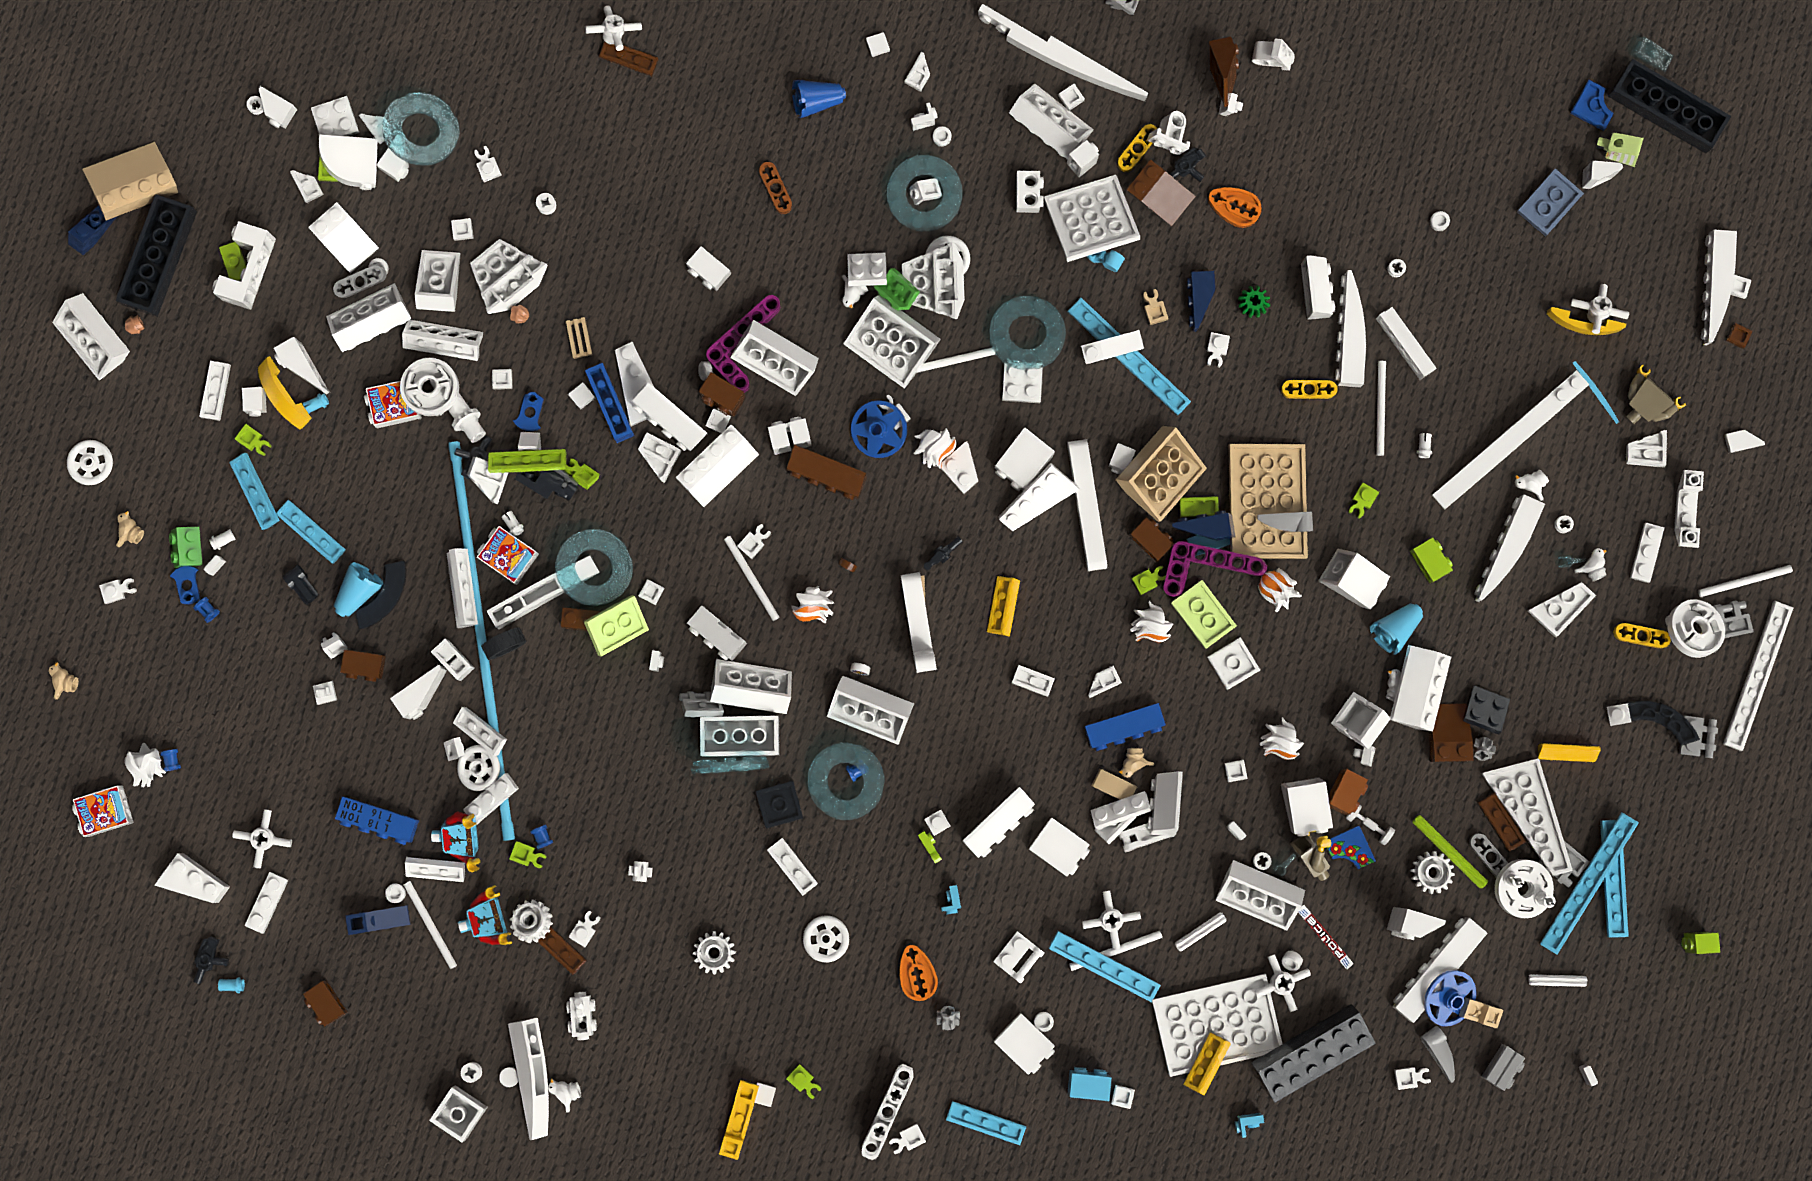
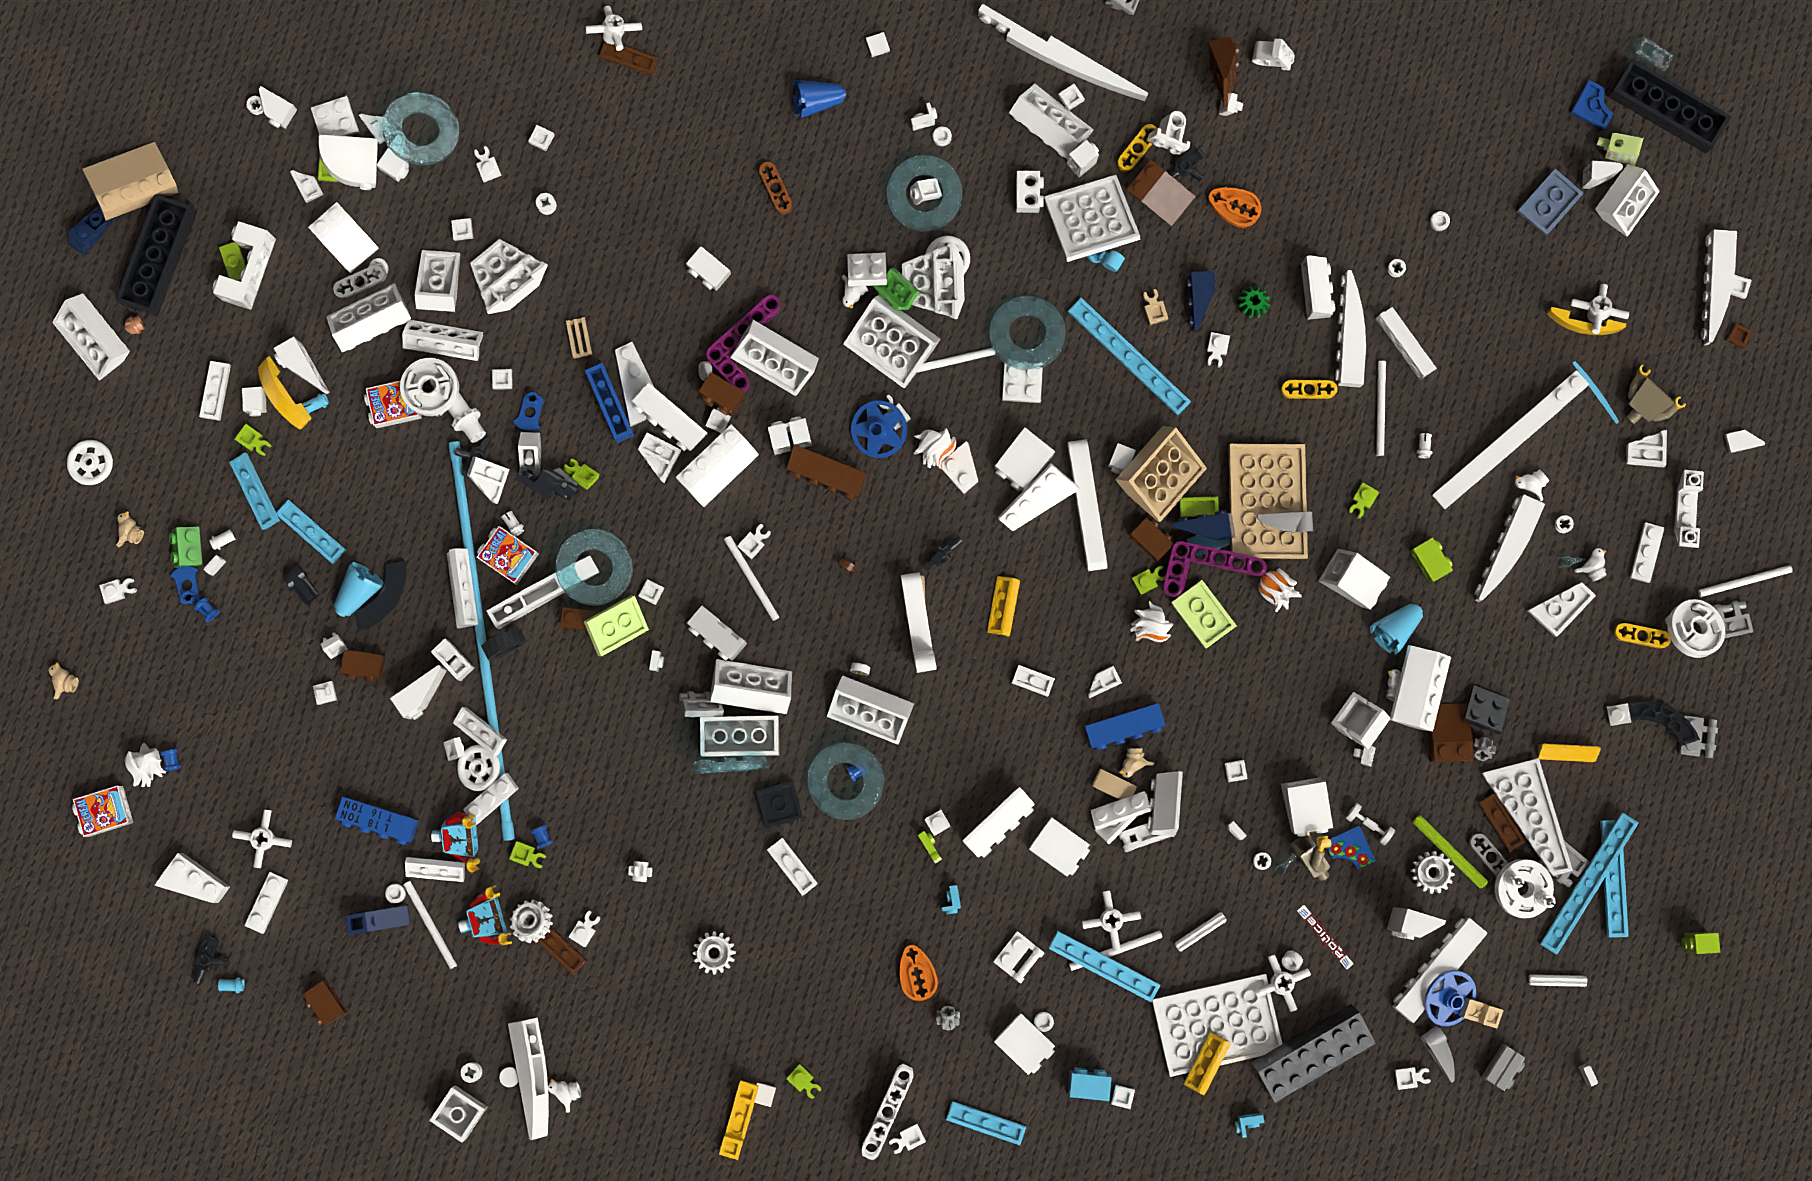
lime plate [488,449,566,473] -> none
nougat plate [510,305,529,324] -> none
white brick [567,992,597,1040] -> none
white tile [568,382,595,409] -> none
white hair [791,586,834,623] -> none
white plate [803,916,849,962] -> none
white tile [904,52,930,92] -> none
white slope [1081,330,1144,364] -> none
white tile [1207,637,1260,690] -> none
white slope [1216,860,1305,930] -> none
white hair [1260,717,1304,760] -> none
dark orange brick [1328,769,1368,815] -> none
white tile [1723,601,1793,751] -> none
none -> white plate [528,125,554,151]
none -> white slope [1596,164,1660,236]

